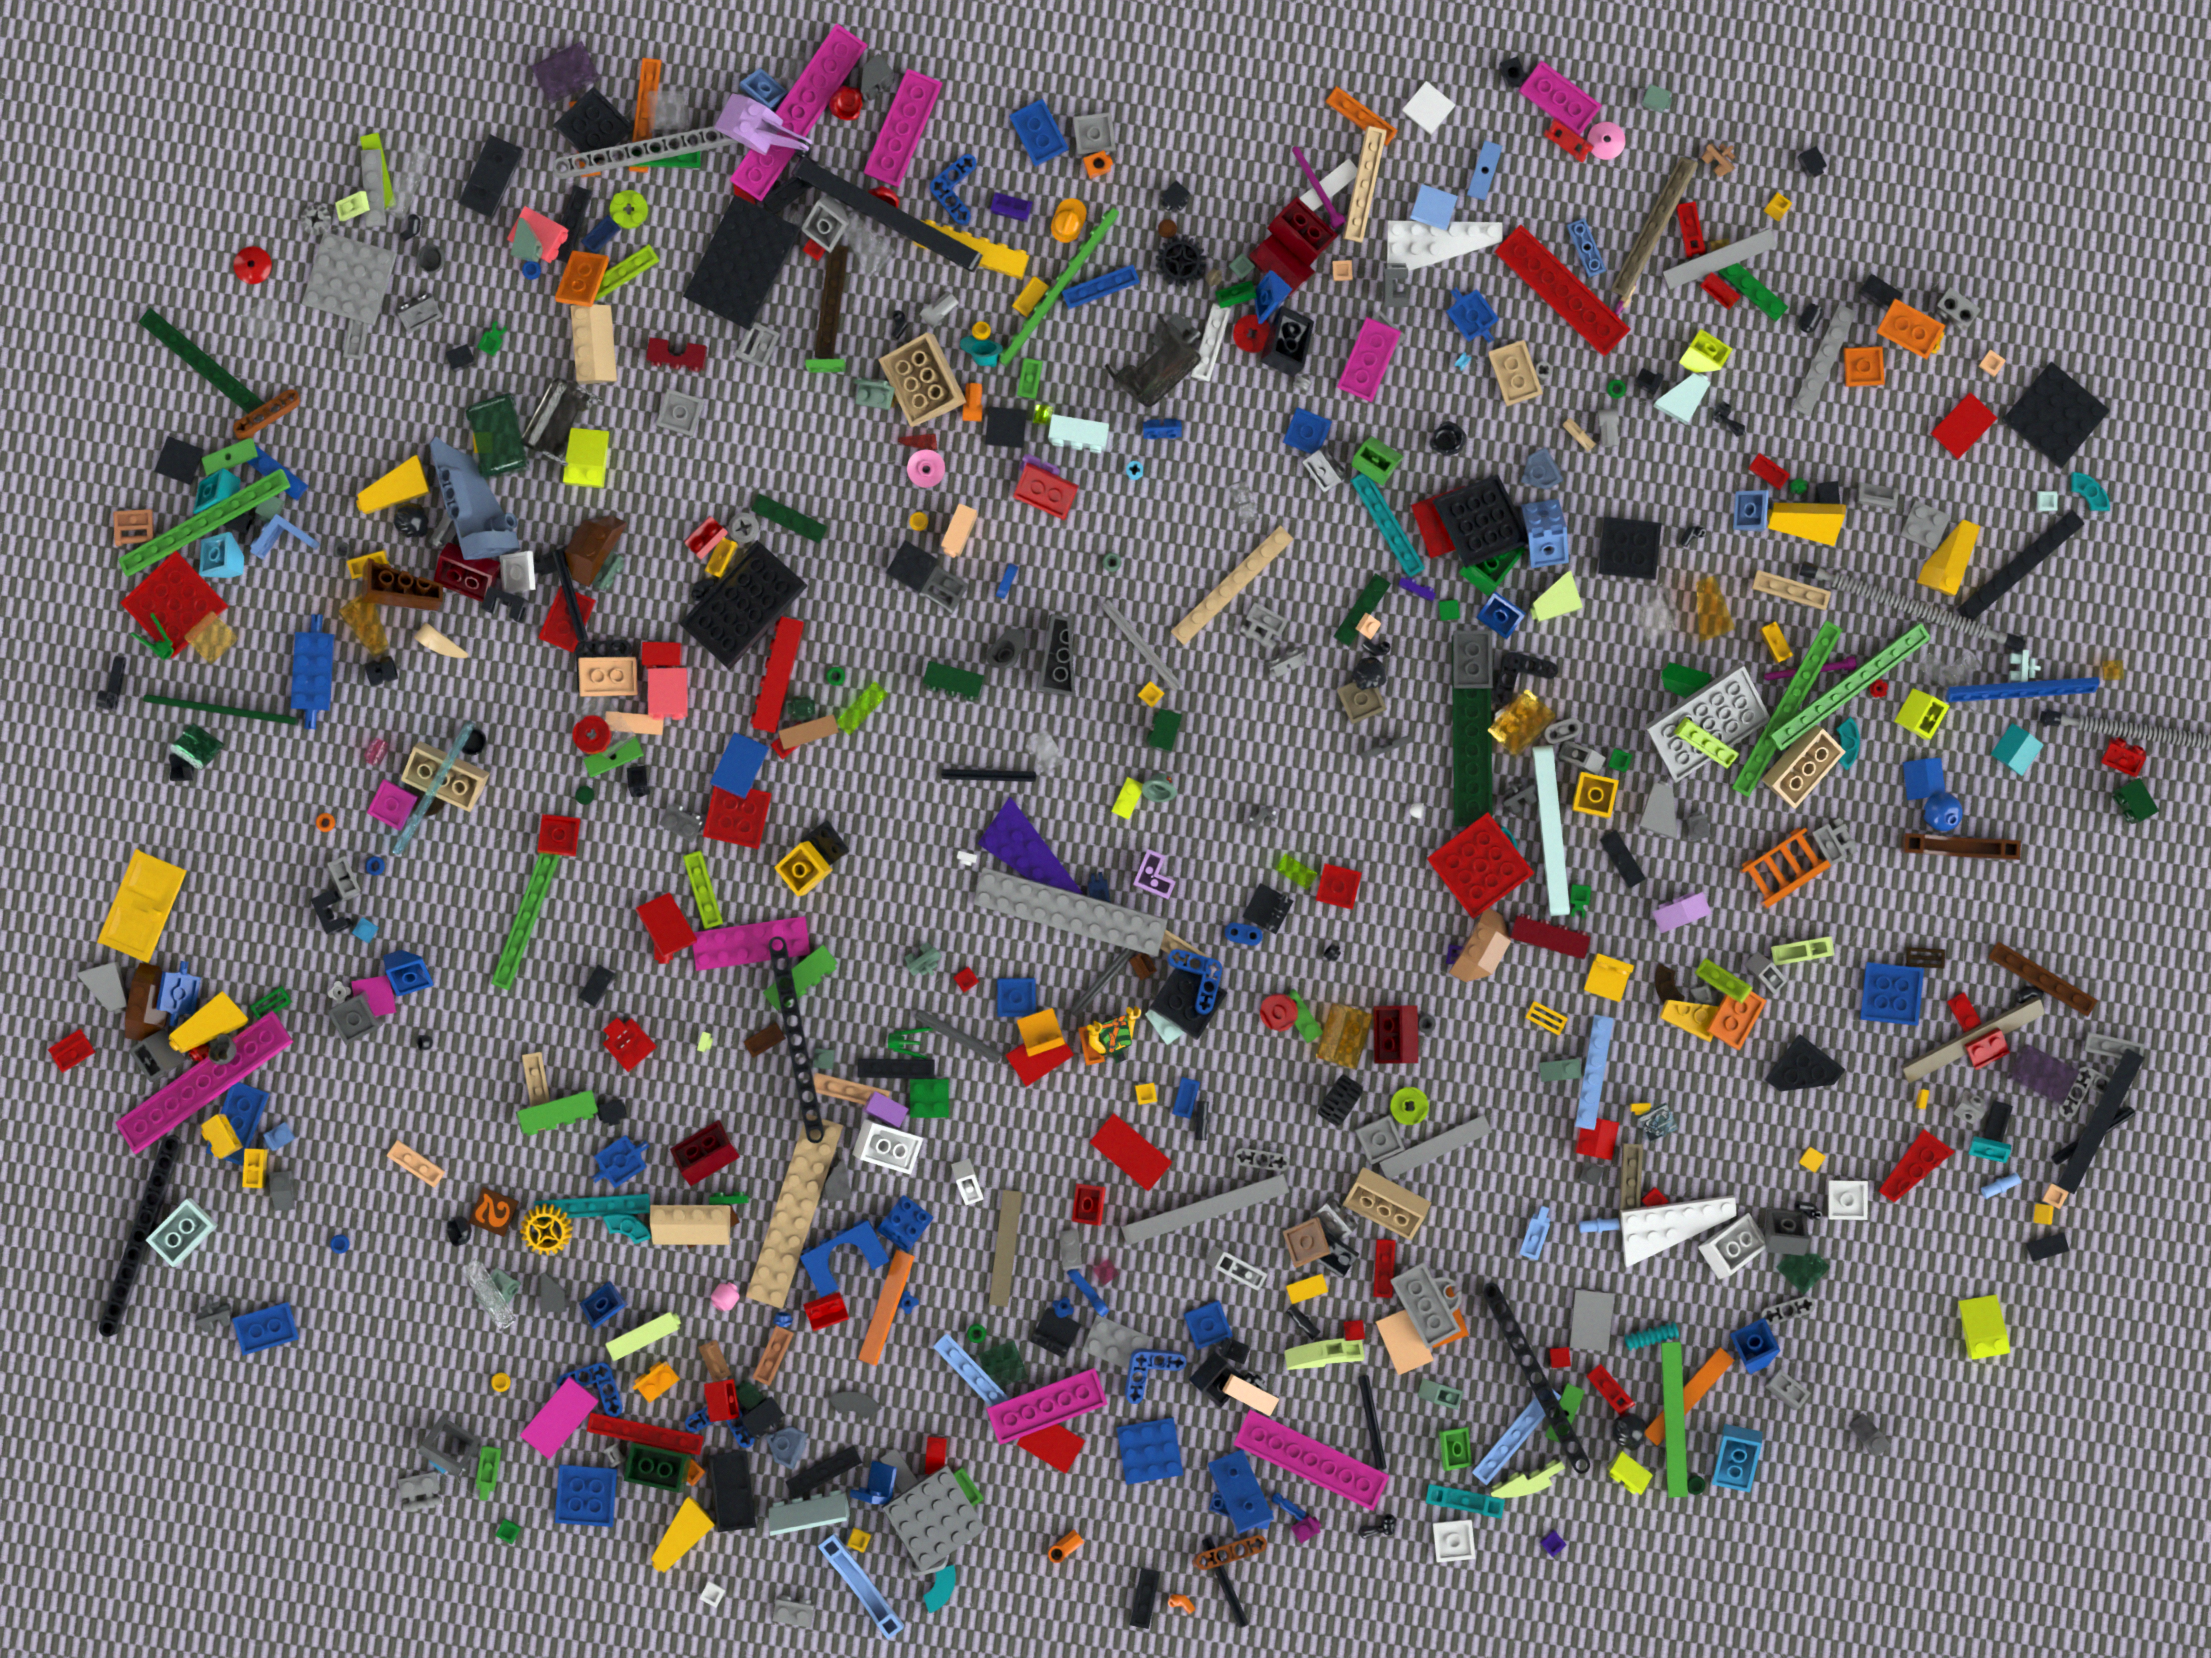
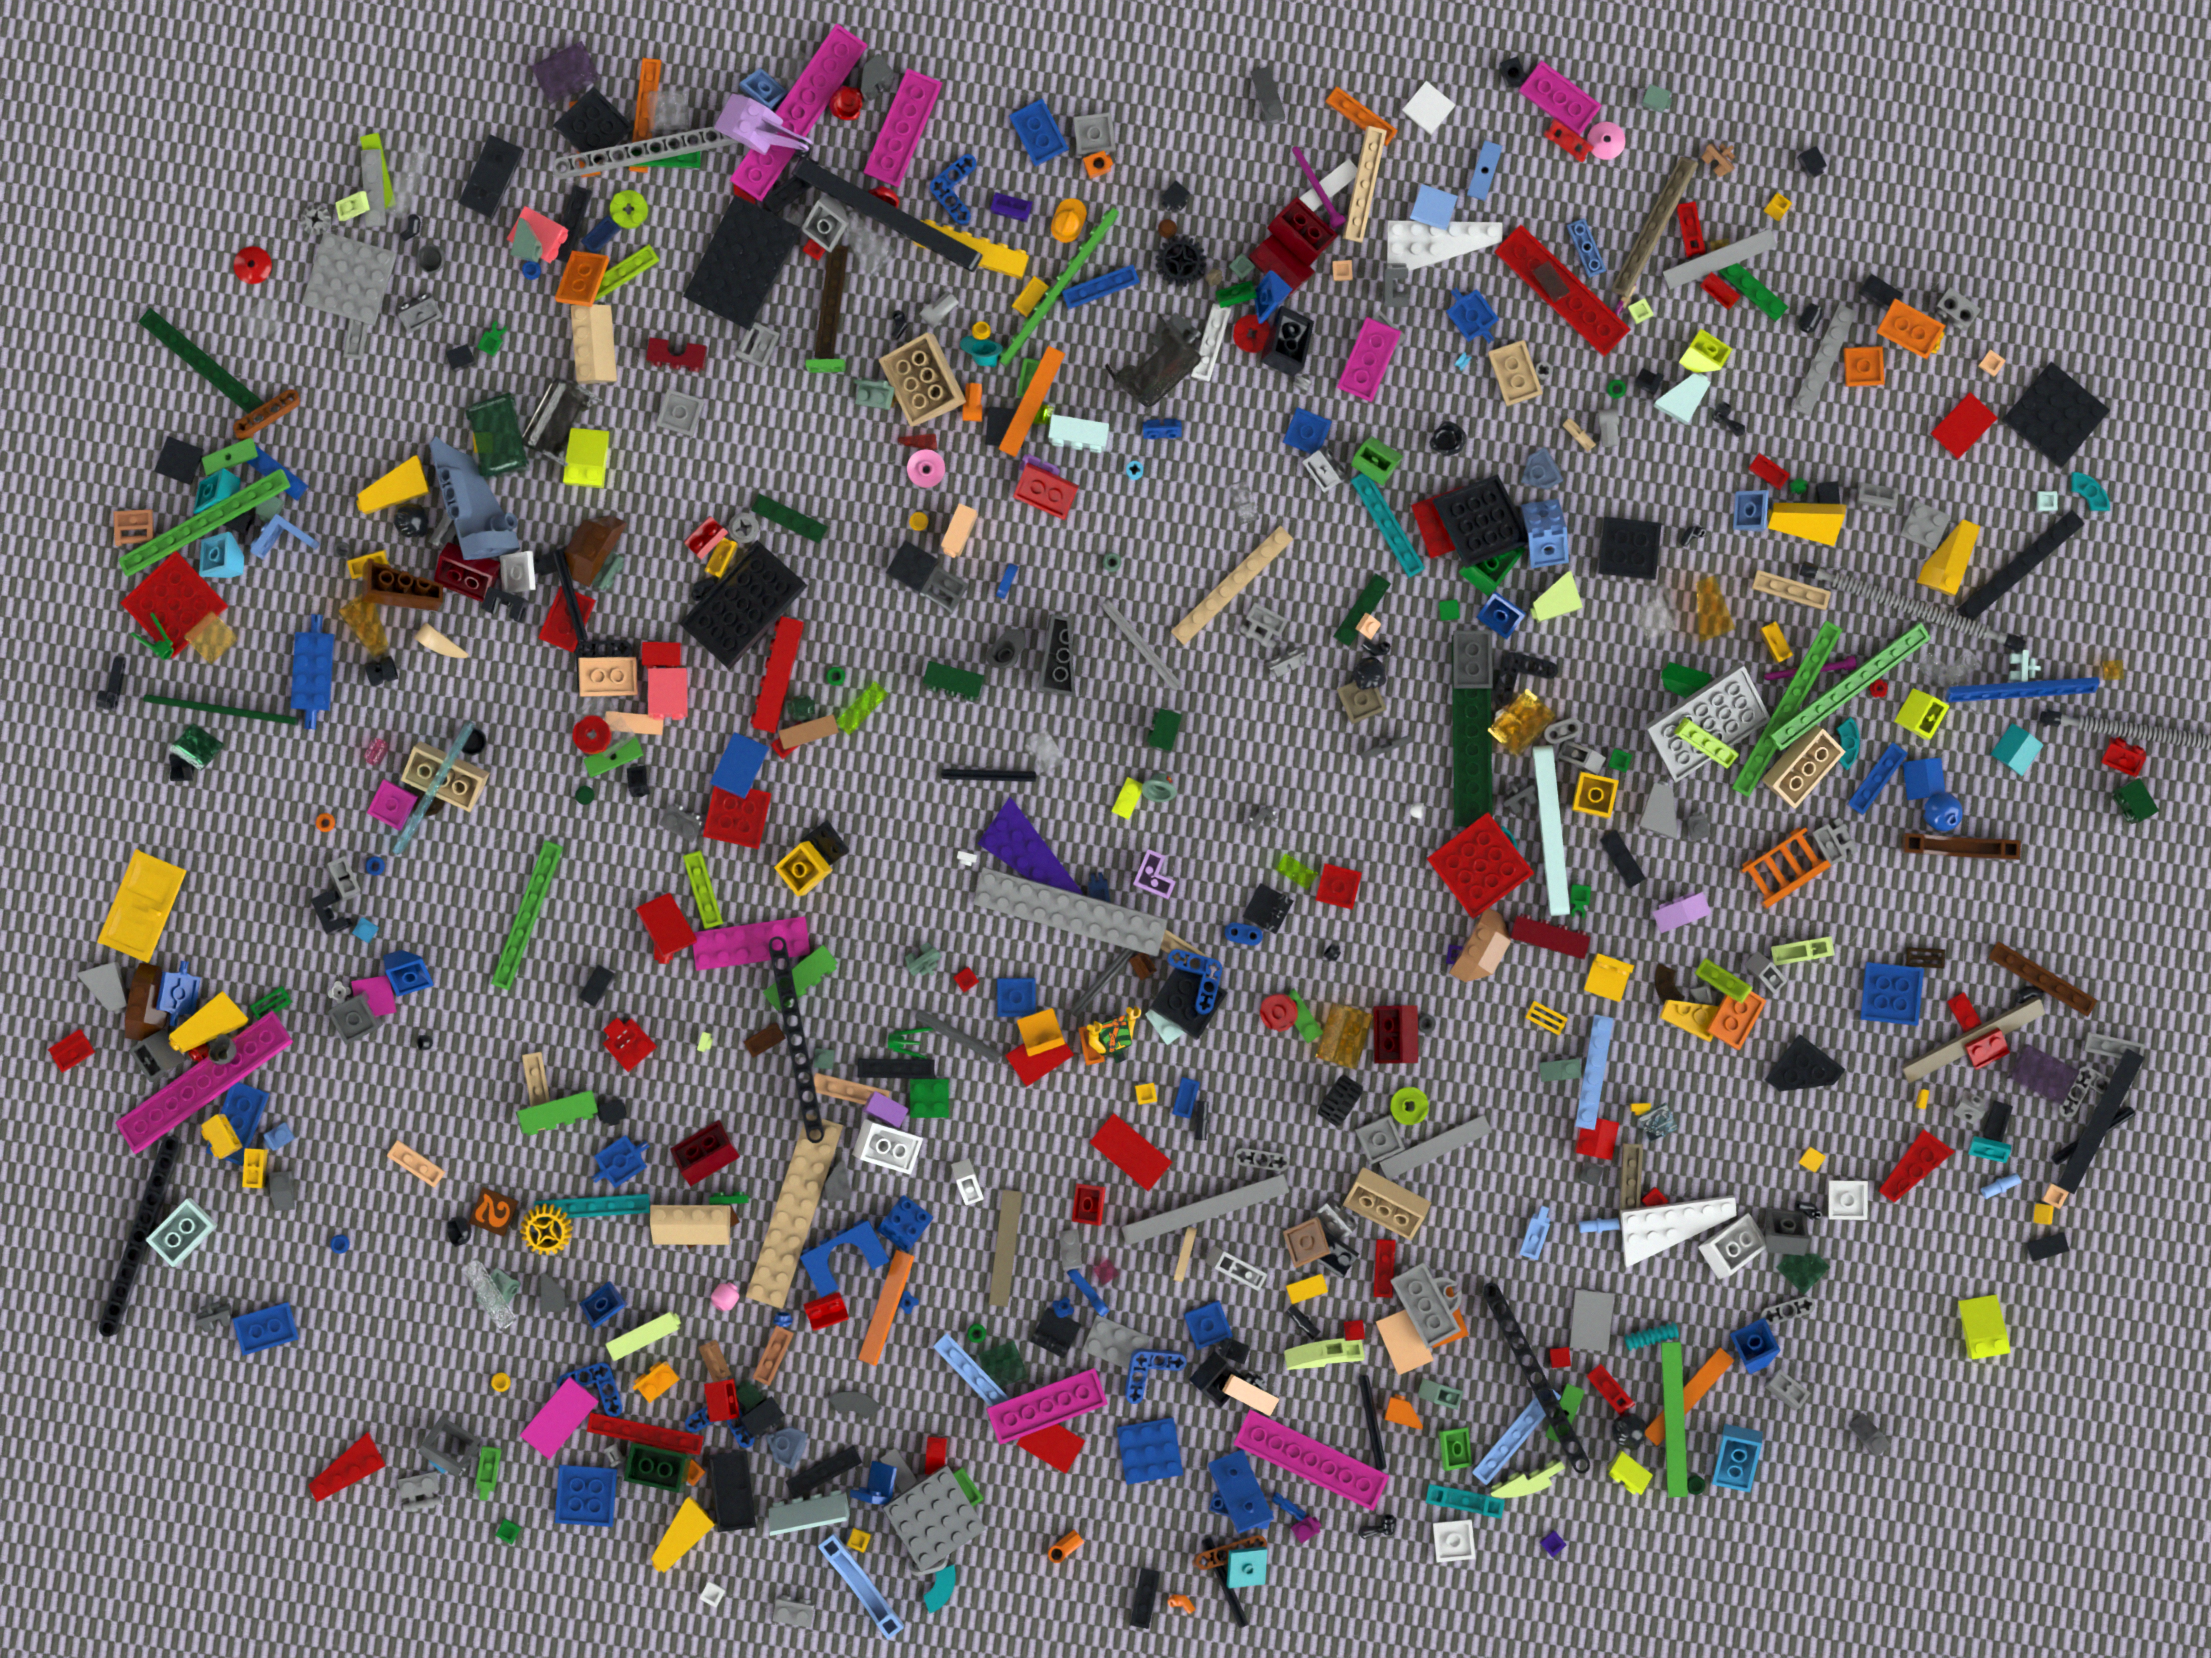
red plate [537,814,580,857] -> none
teal tile [602,1212,652,1244] -> none
yellow plate [1138,681,1165,708] -> none
dark purple plate [1398,576,1436,602] -> none
none -> red wing [308,1431,387,1502]
none -> orange tile [999,345,1066,457]
none -> tan beam [1173,1226,1197,1283]
none -> plate [1227,1547,1268,1588]
none -> dark grey slope [1250,66,1285,127]
none -> orange slope [1384,1394,1423,1430]
none -> clear smoke plate [1532,261,1570,303]
none -> yellowish green plate [1627,298,1654,325]
none -> blue plate [1847,742,1908,815]

